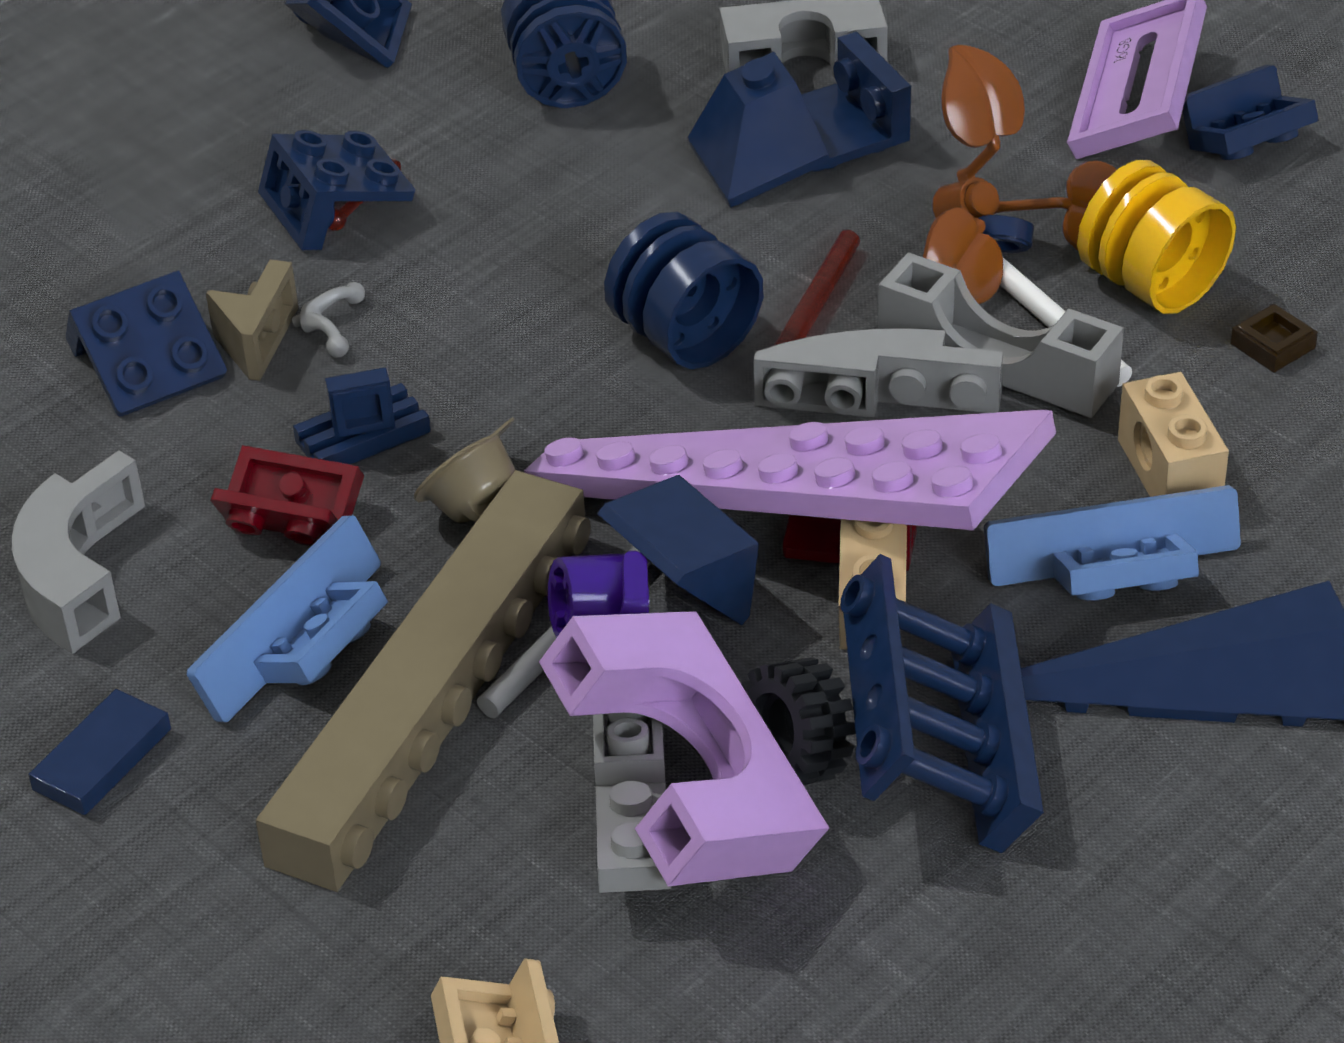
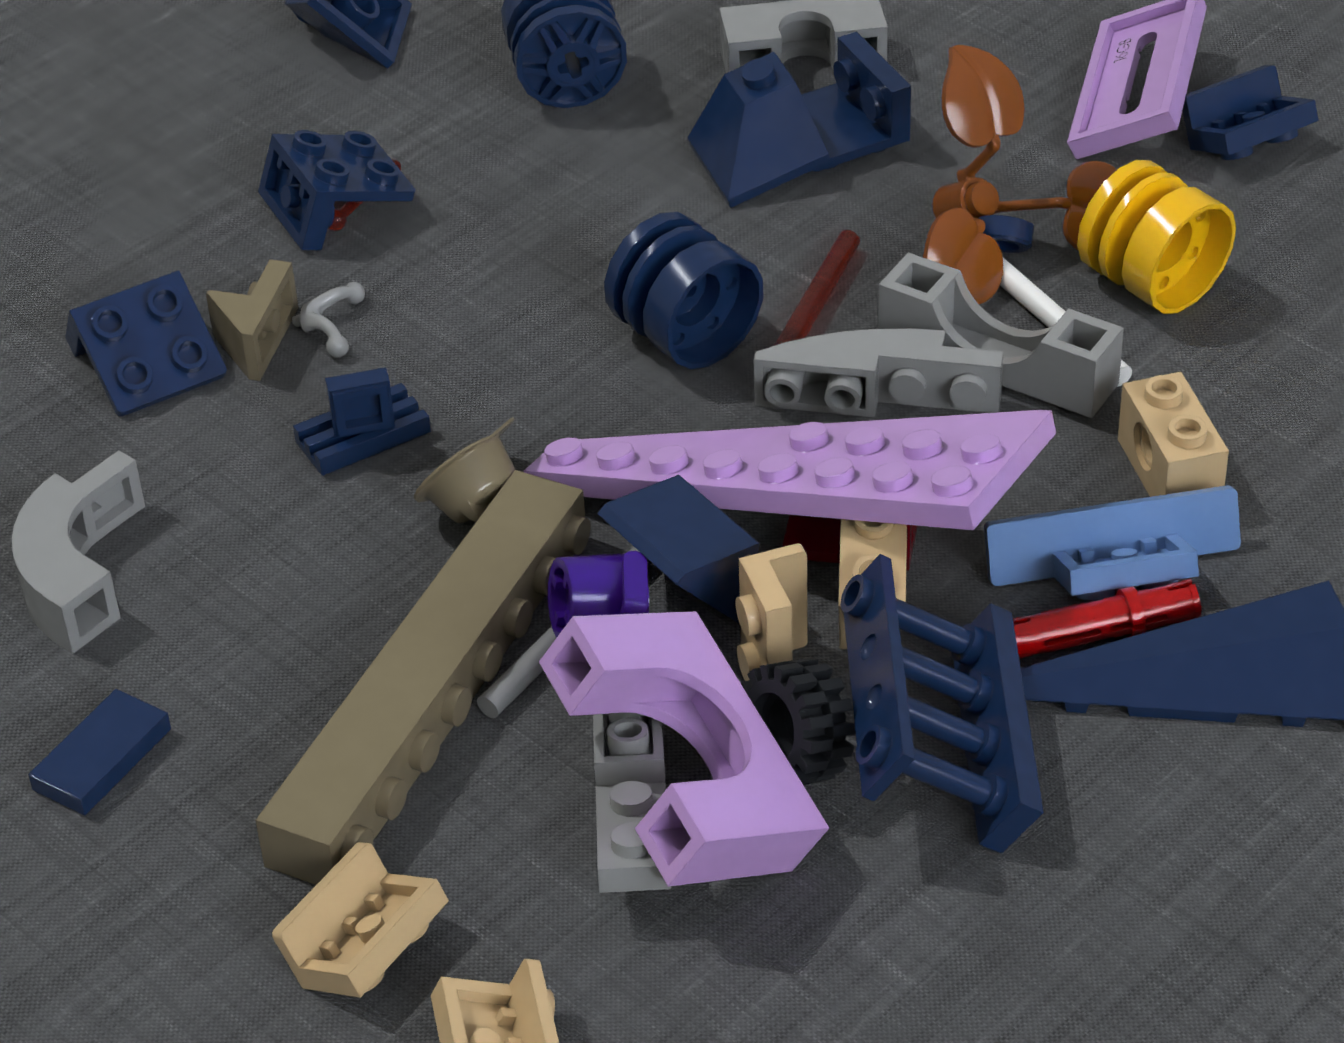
medium blue bracket [187,515,388,722] -> none
dark red bracket [210,445,364,546] -> none
dark brown tile [1230,304,1318,373] -> none
none -> tan bracket [272,842,449,998]
none -> tan bracket [736,543,808,681]
none -> red pin [1013,579,1202,659]

